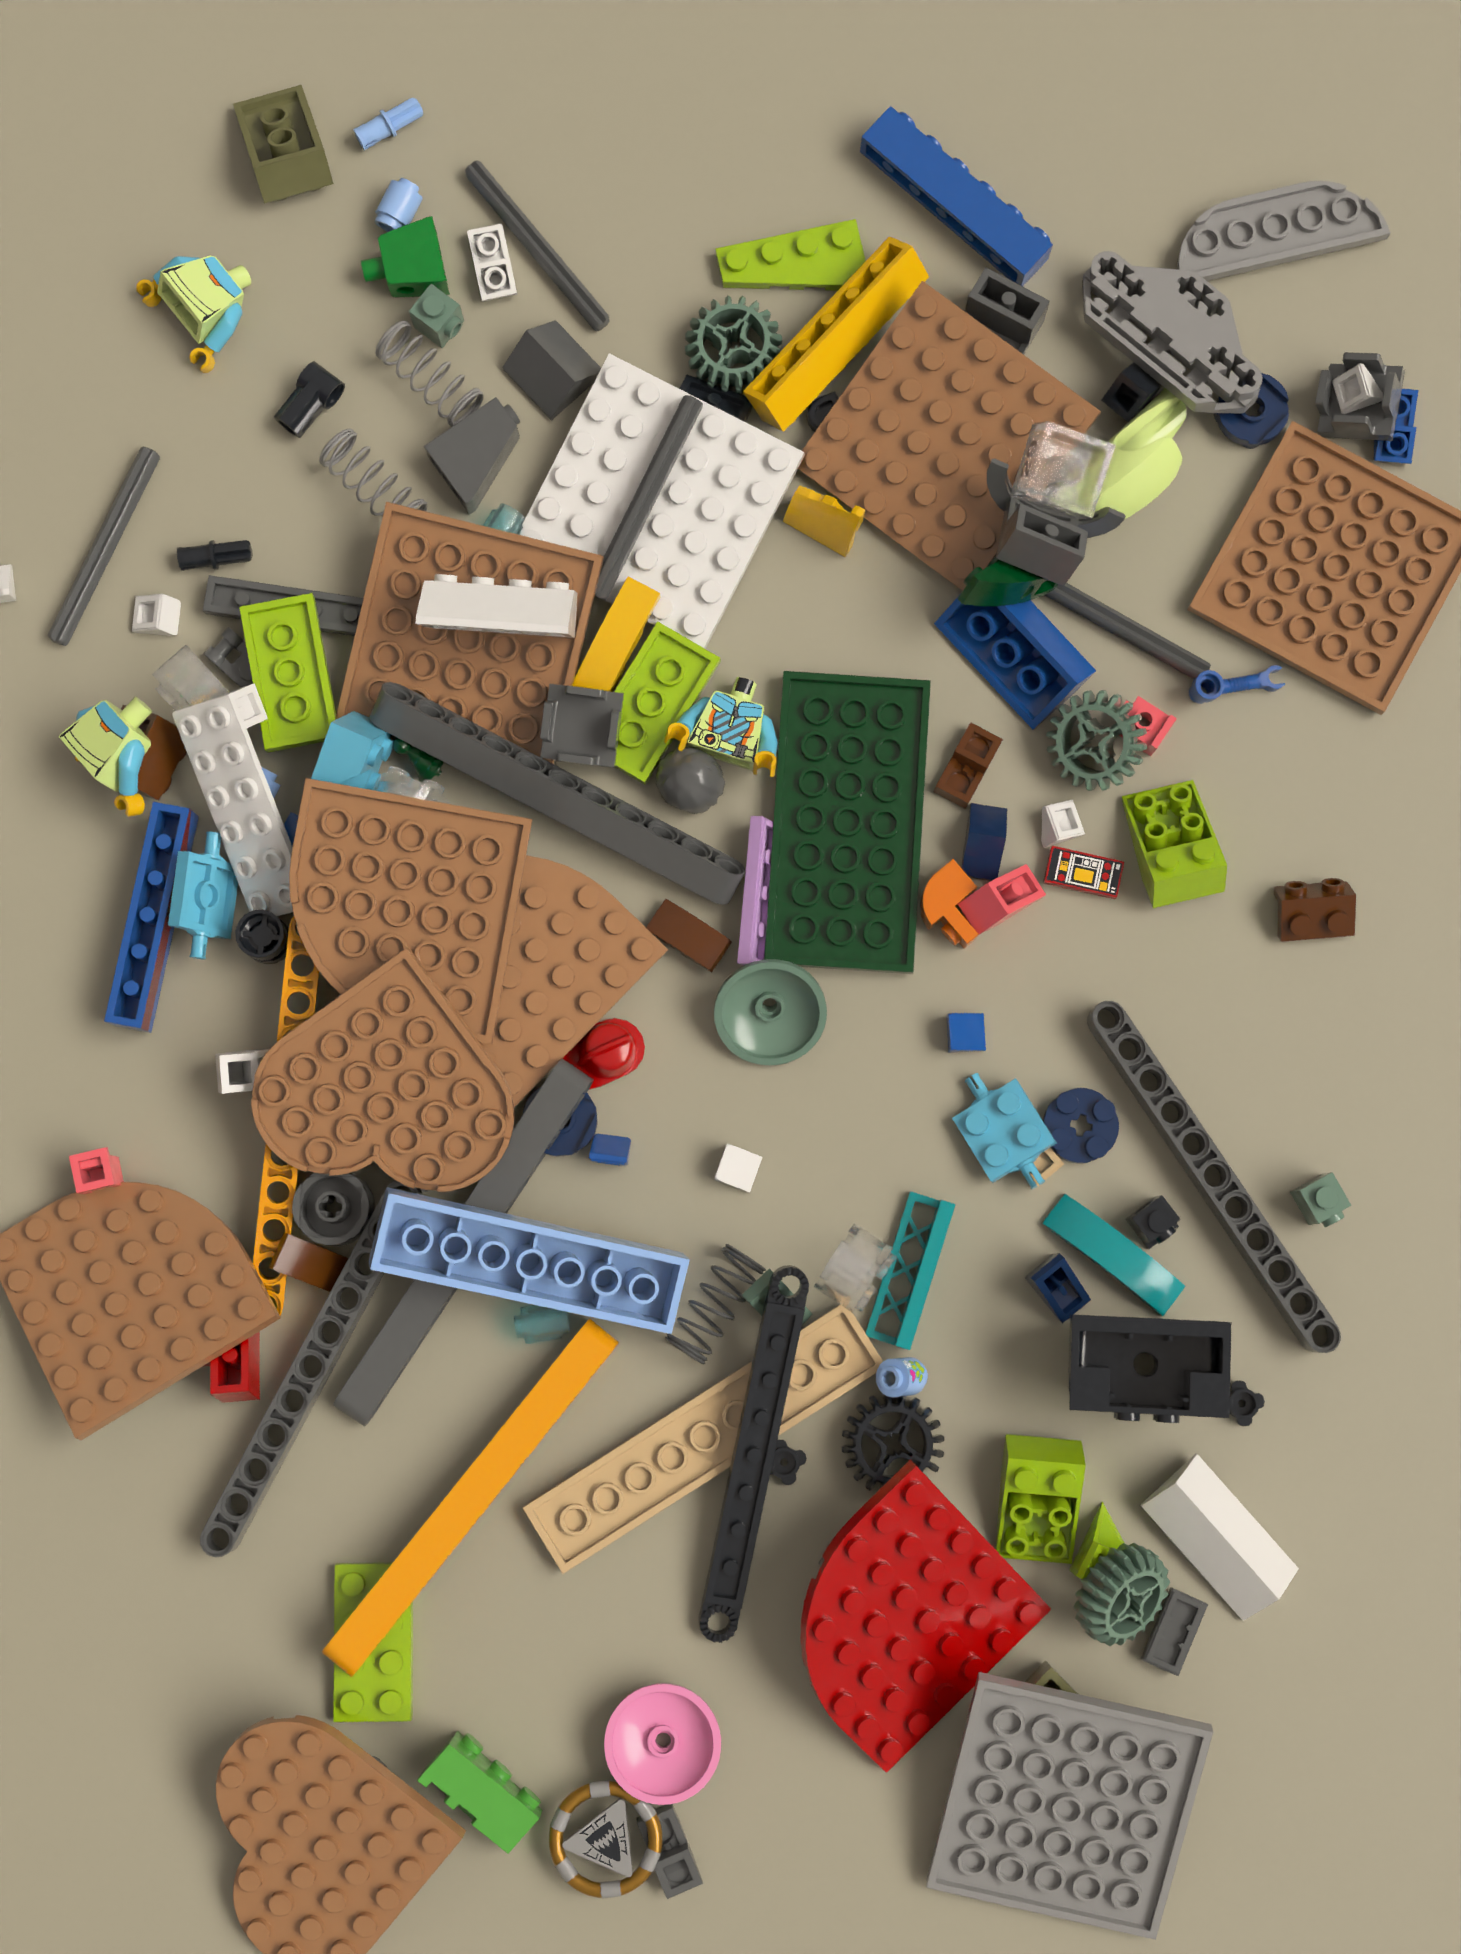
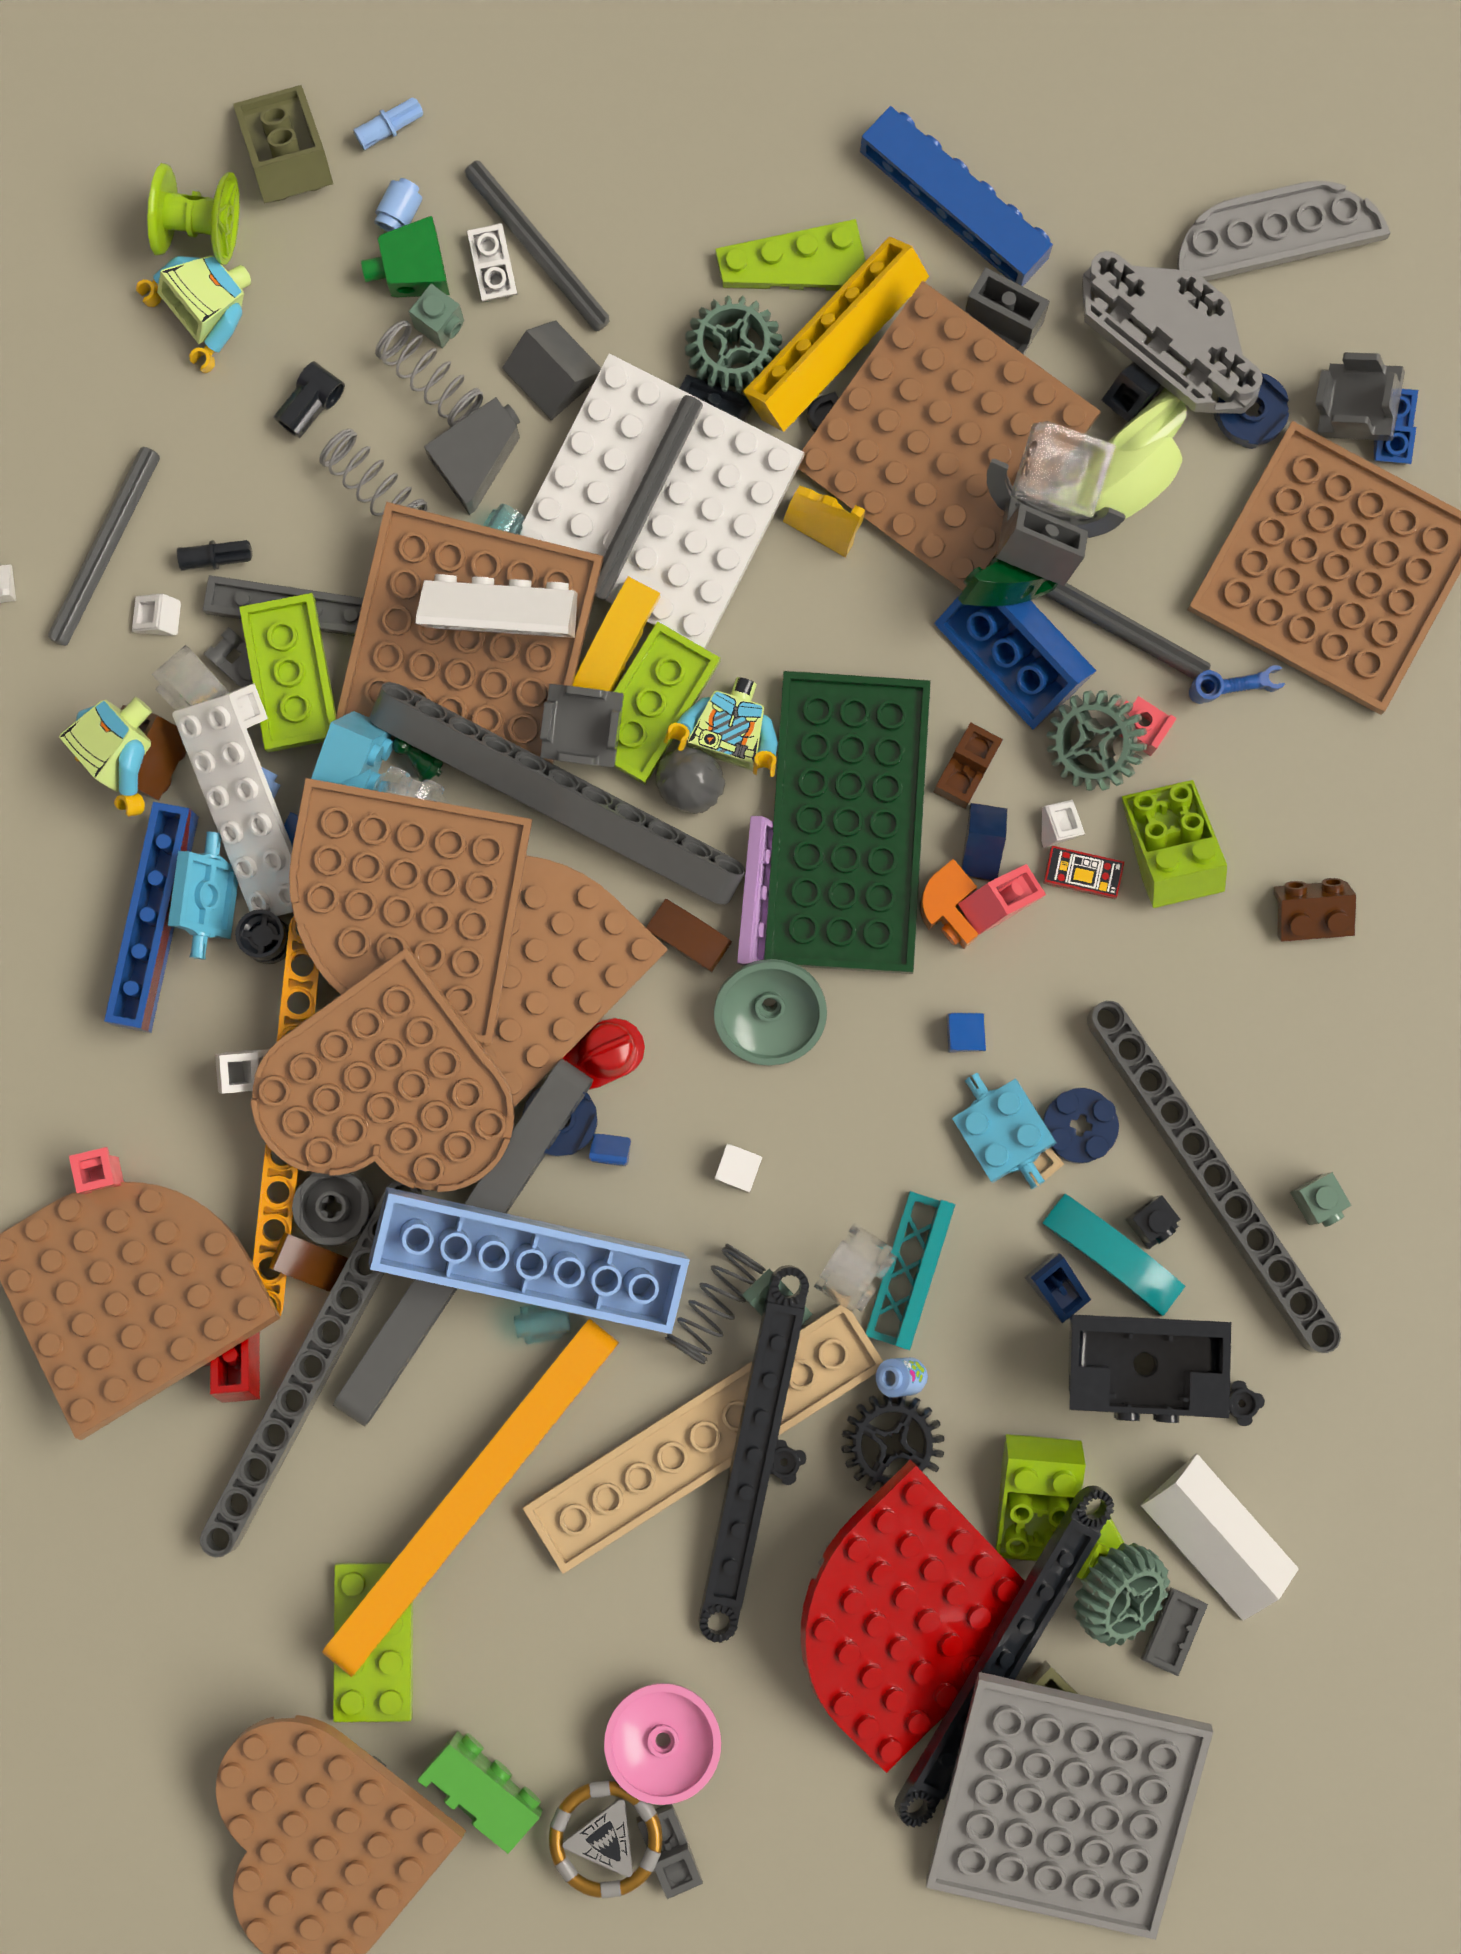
white slope [1332,363,1383,414] -> none
none -> lime piece [147,163,240,265]
none -> black plate [894,1485,1114,1828]

